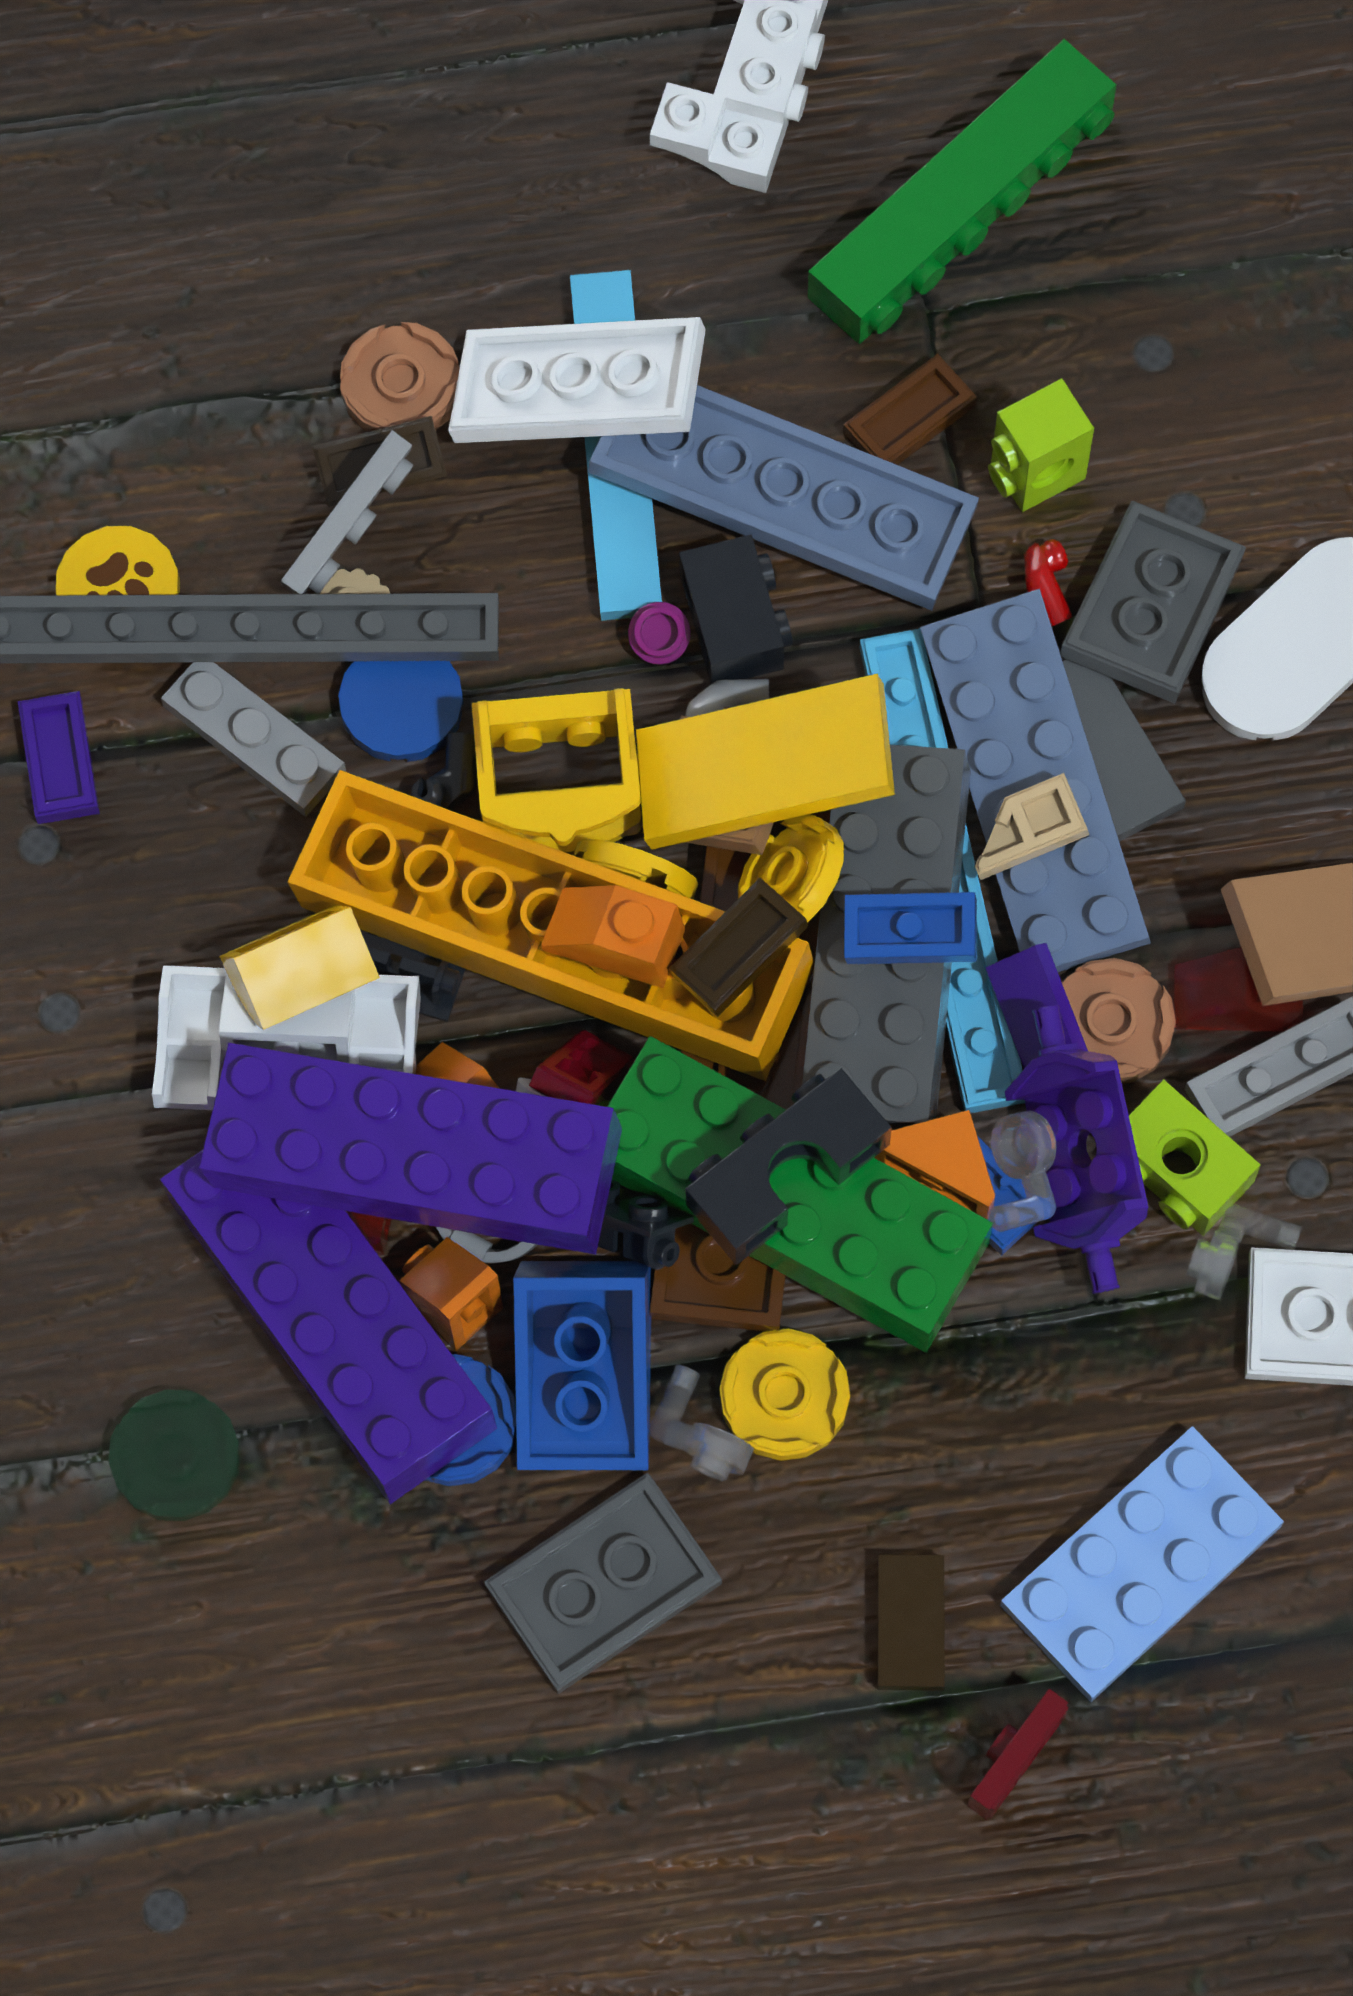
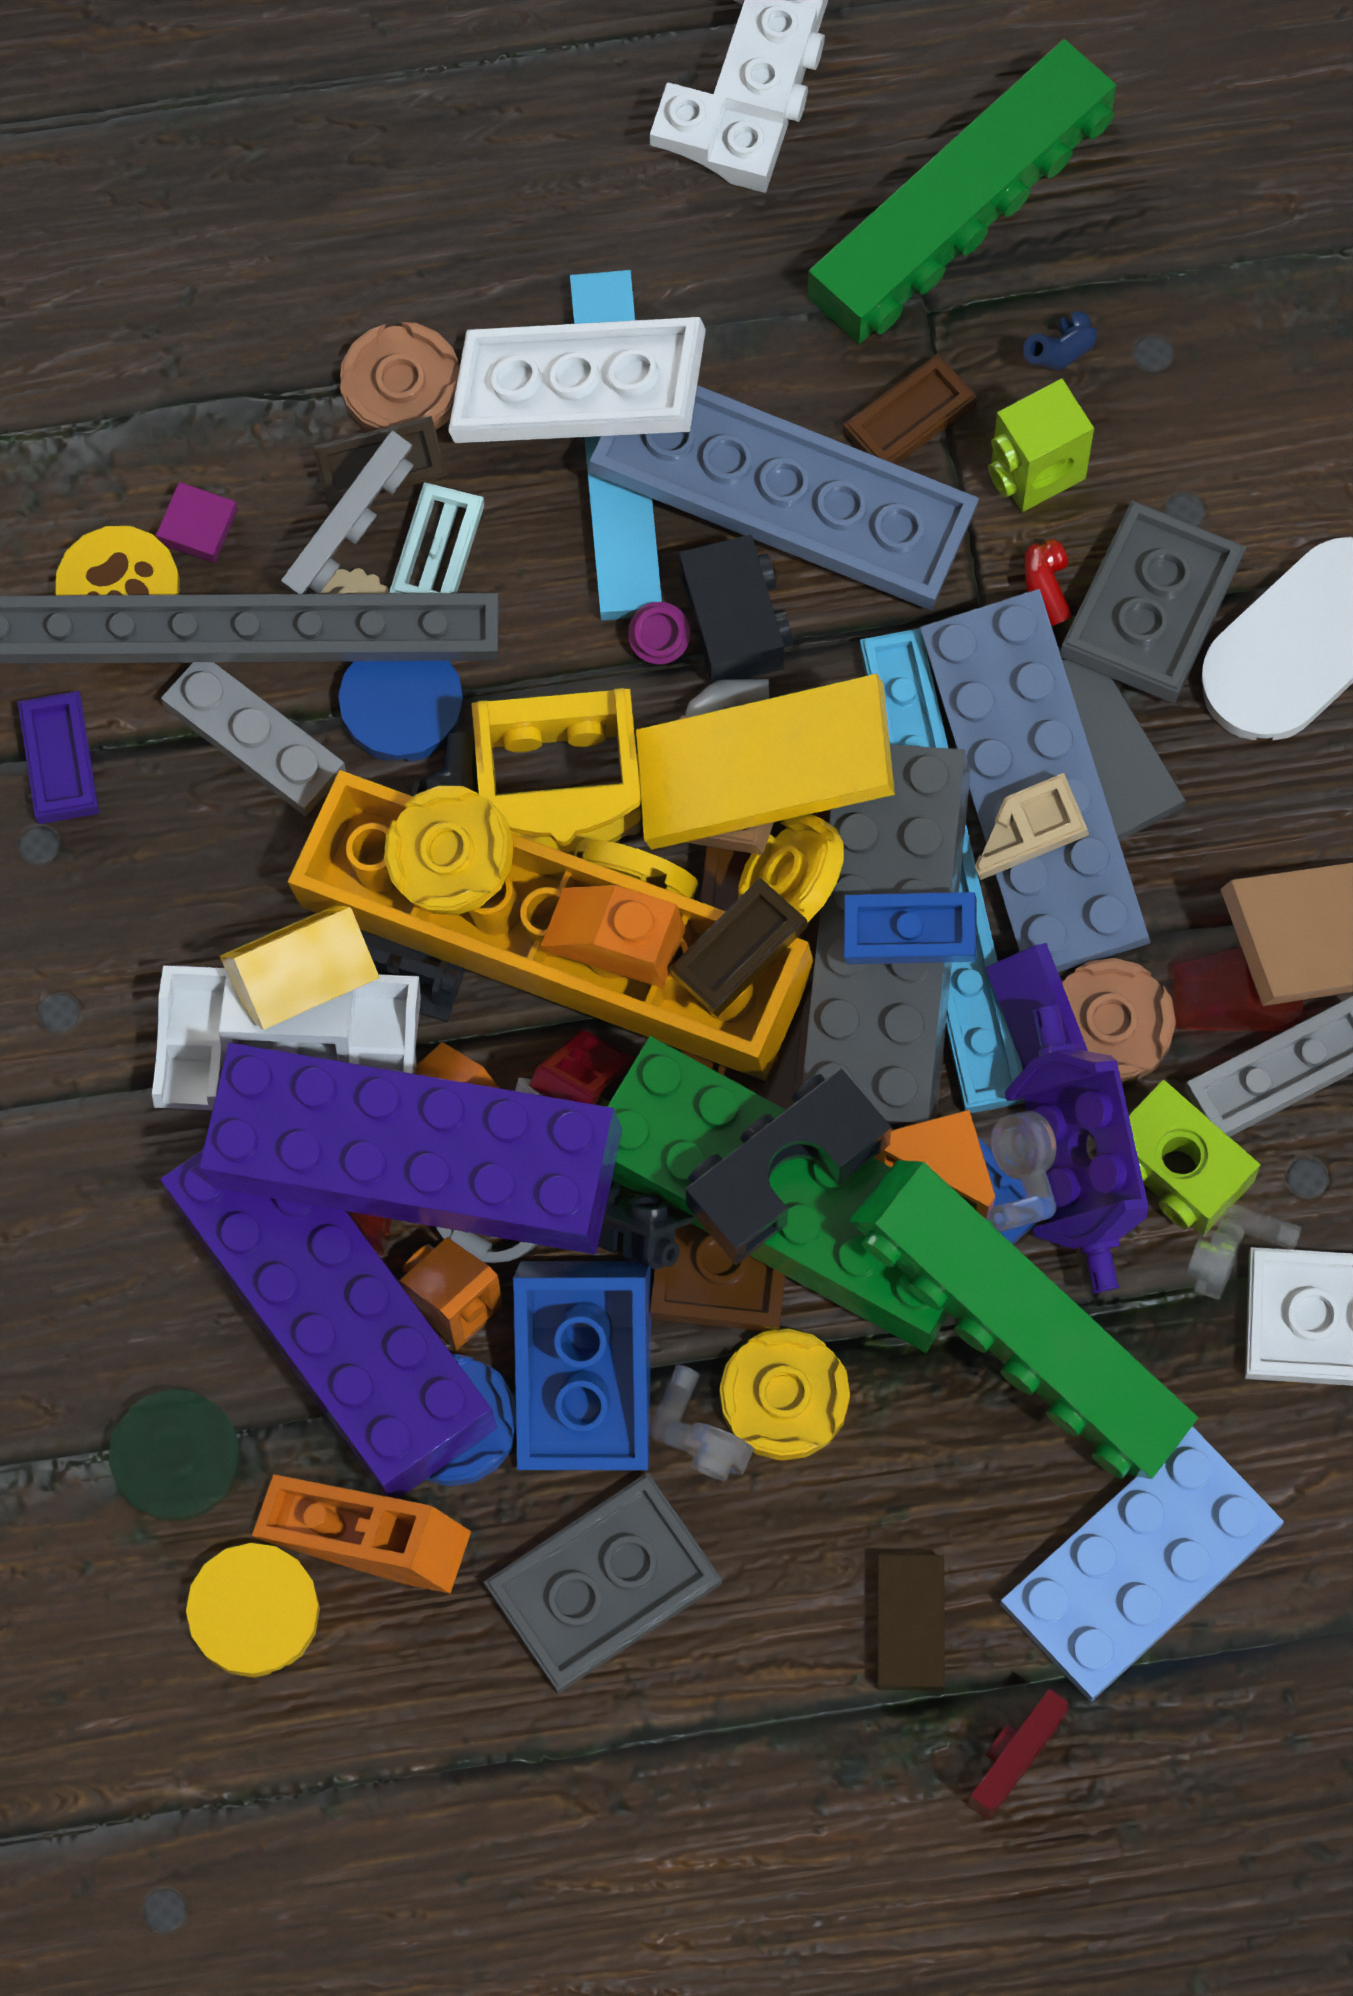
none -> magenta tile [156,482,238,563]
none -> yellow tile [186,1543,320,1678]
none -> orange slope [252,1474,471,1594]
none -> yellow tile [384,786,514,915]
none -> light aqua tile [389,482,484,594]
none -> green brick [849,1160,1199,1479]
none -> dark blue arm [1023,311,1097,371]

